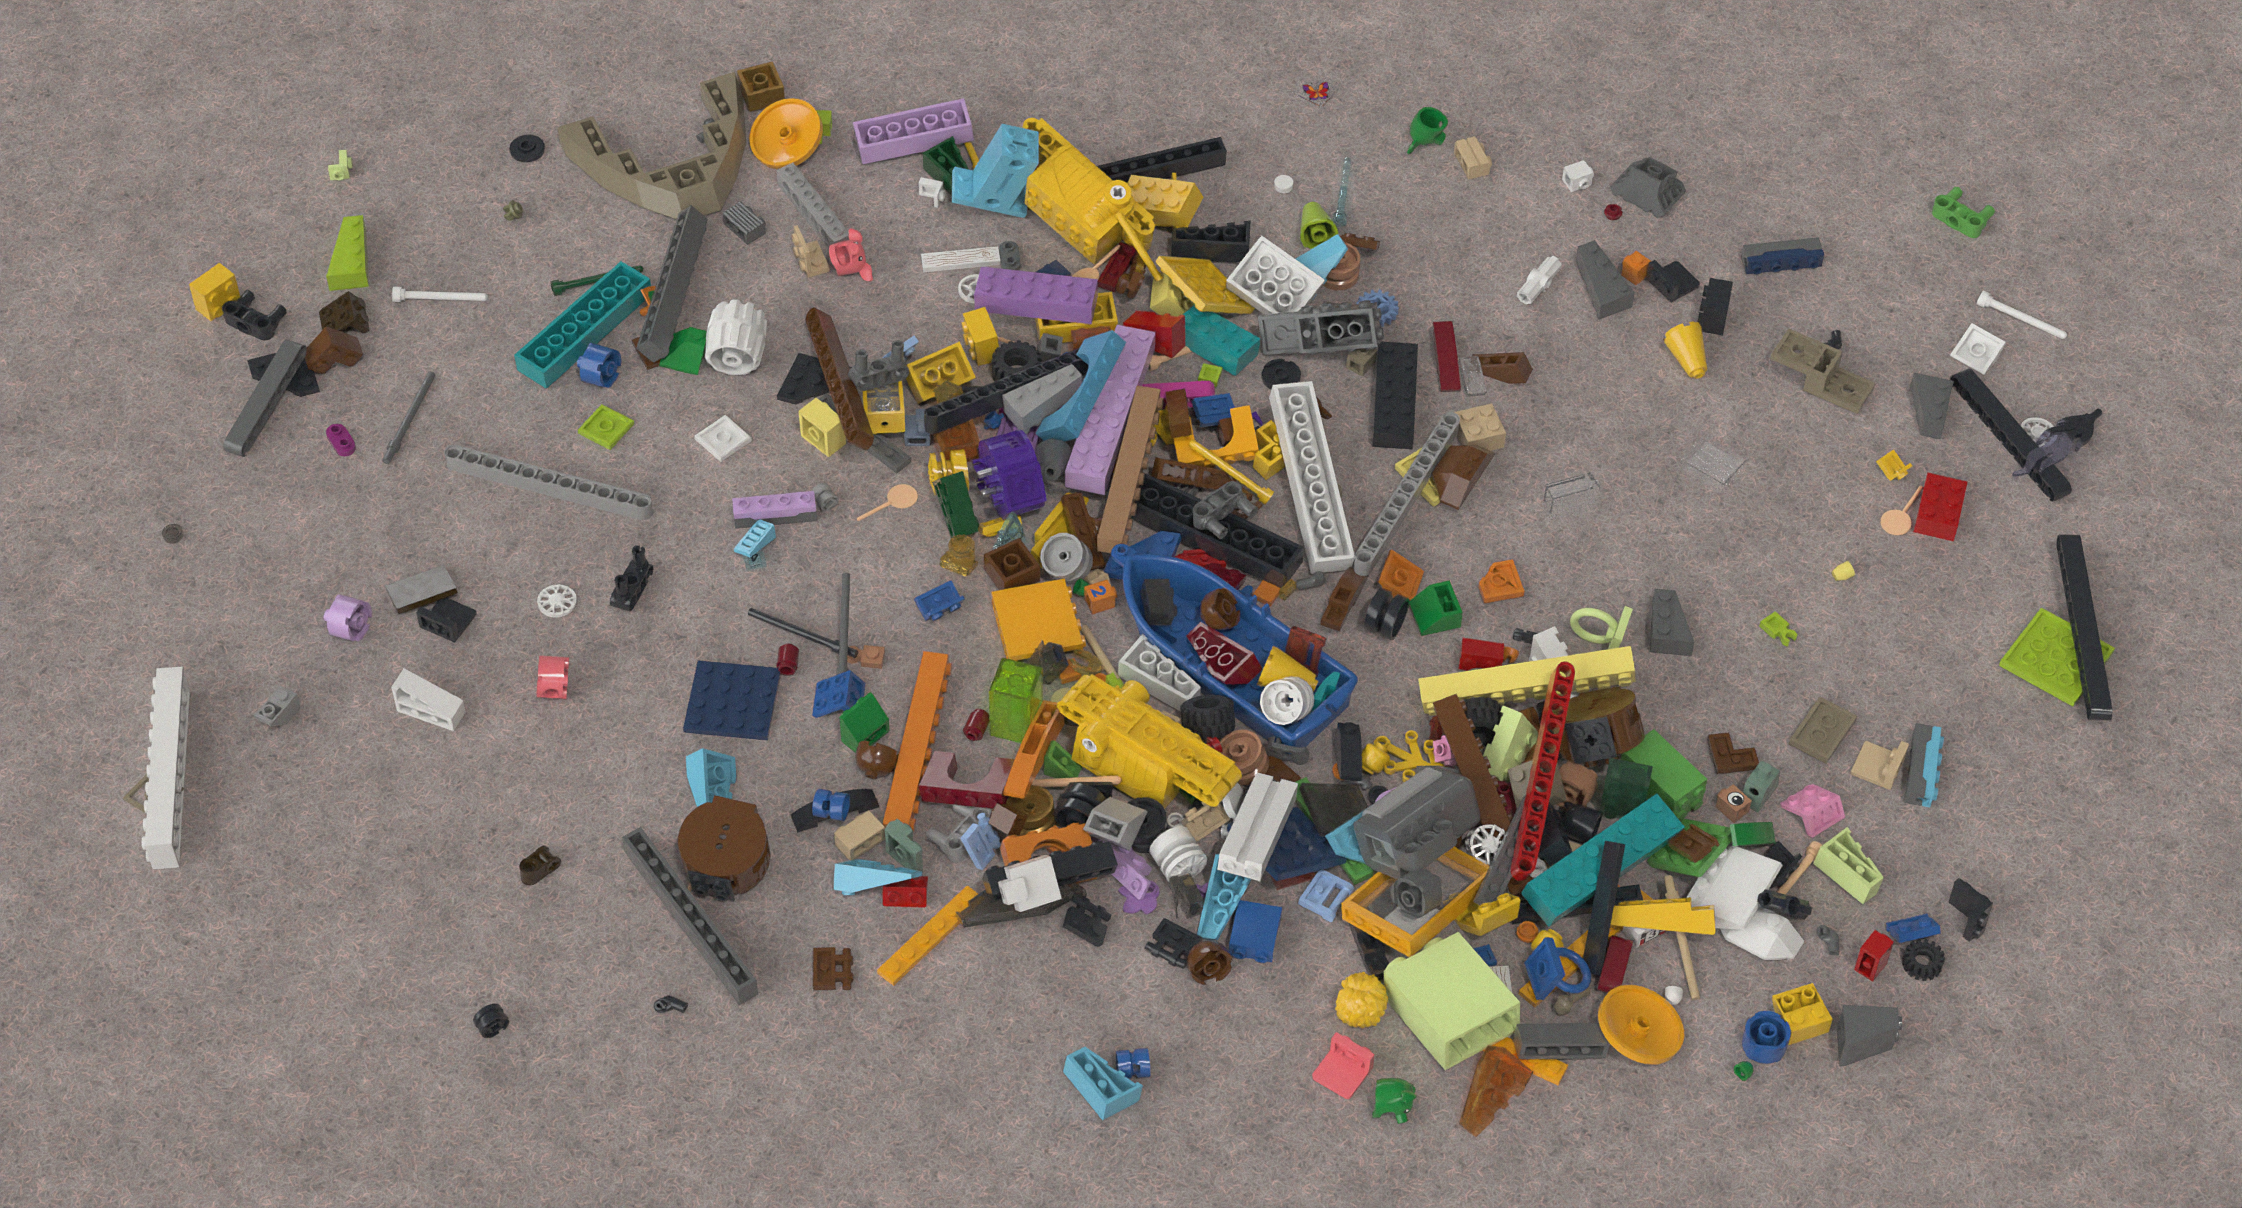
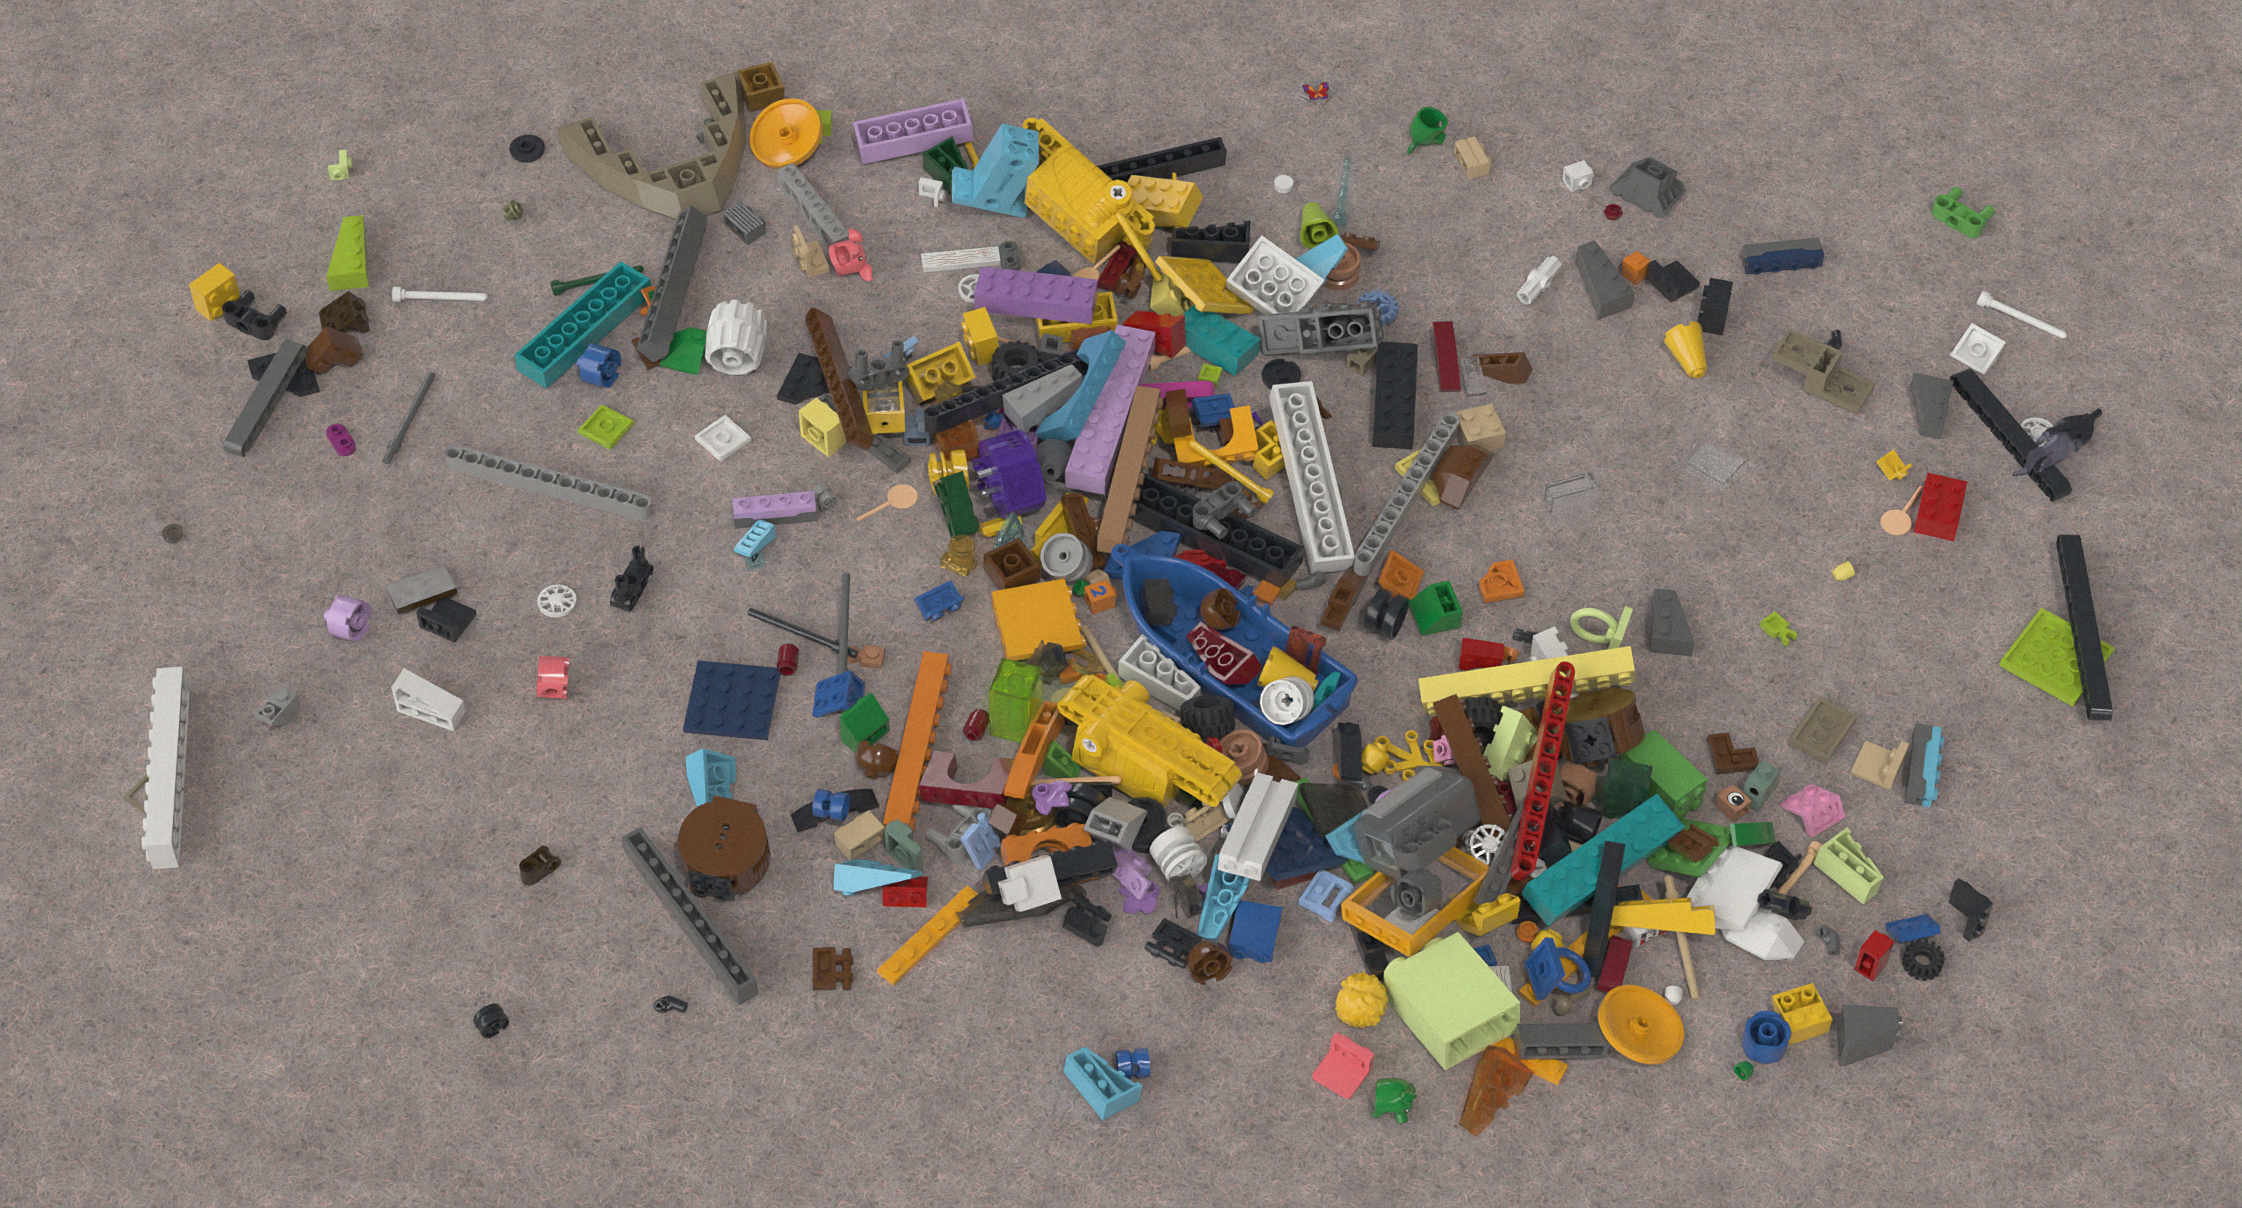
none -> medium lavender plate [1032,781,1072,815]

